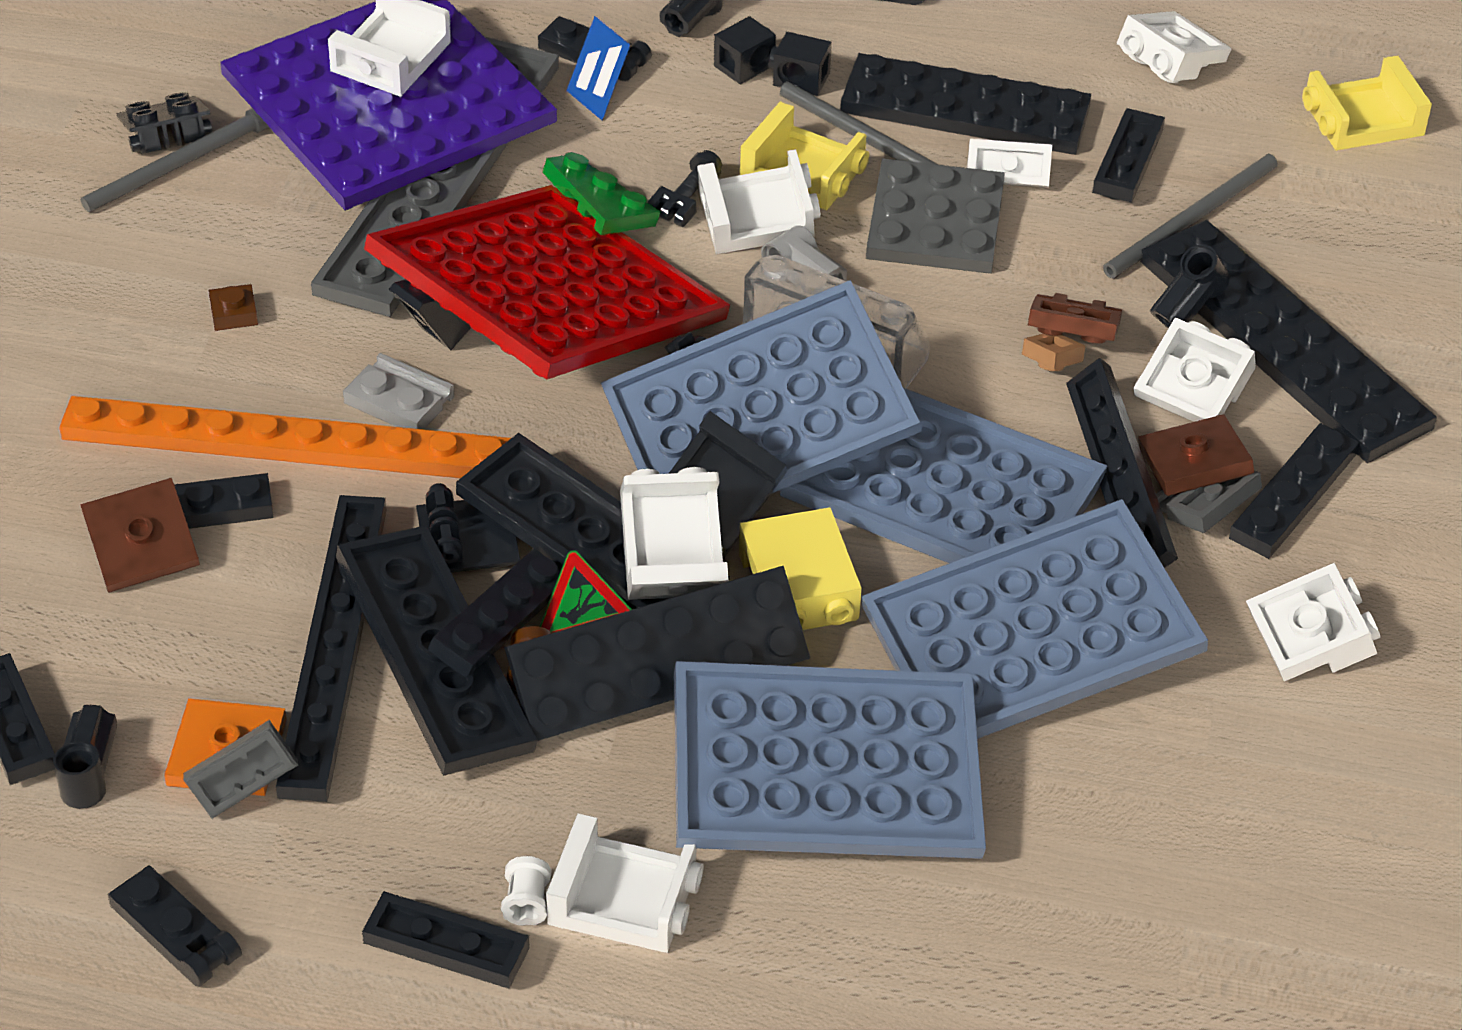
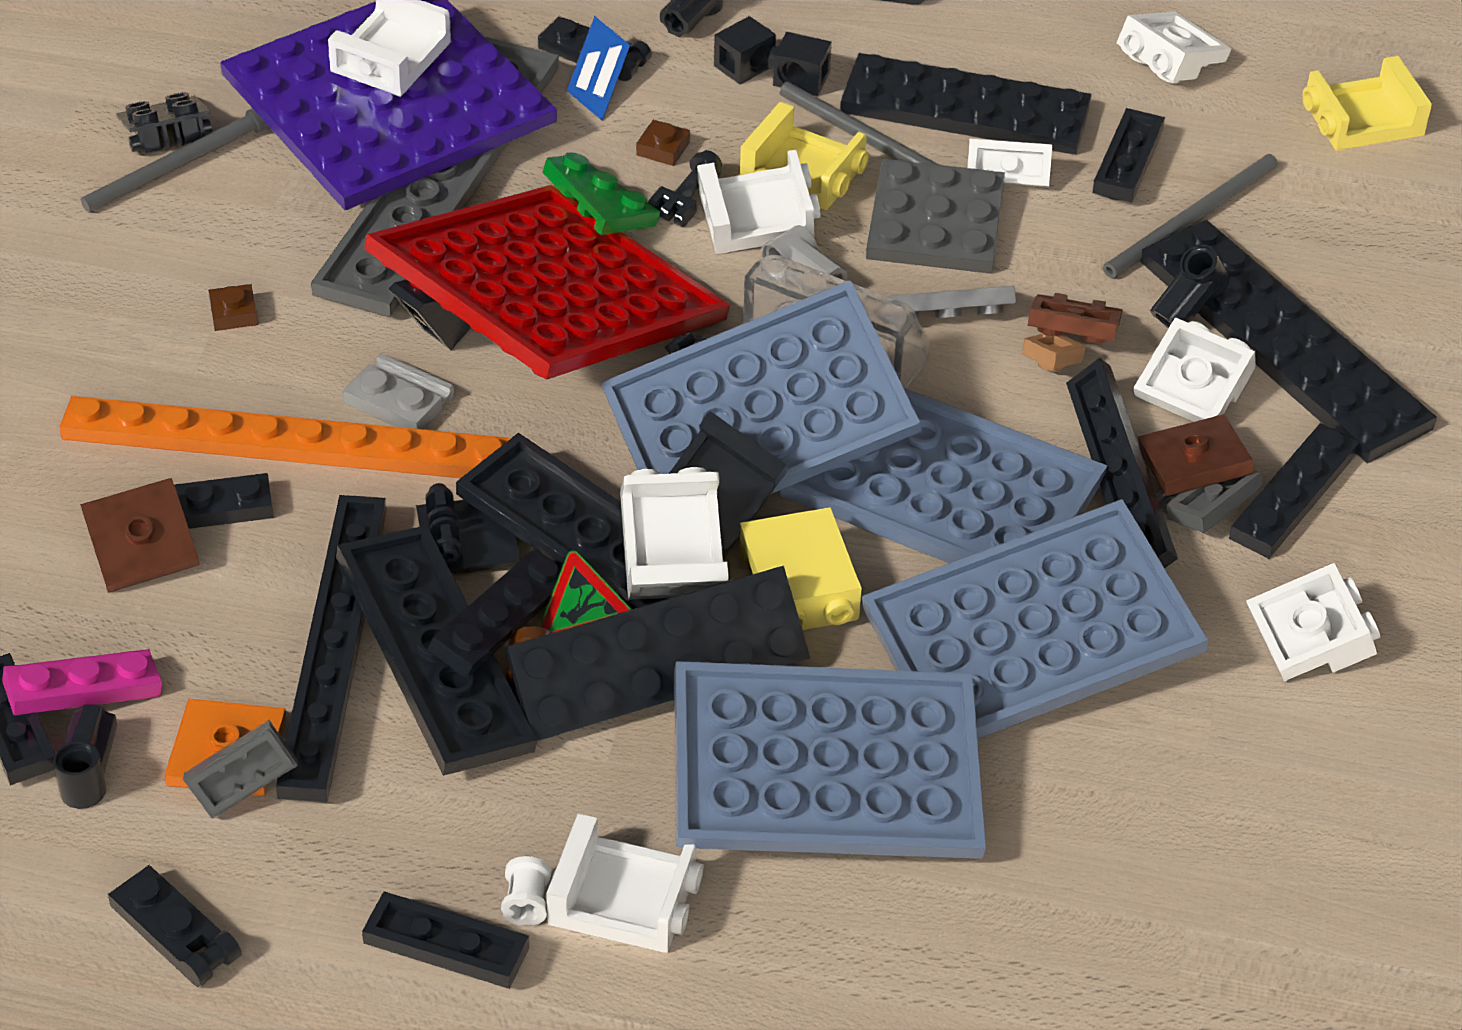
none -> dark pink plate [2,649,162,716]
none -> reddish brown plate [636,119,690,166]
none -> flat silver plate [879,286,1016,322]

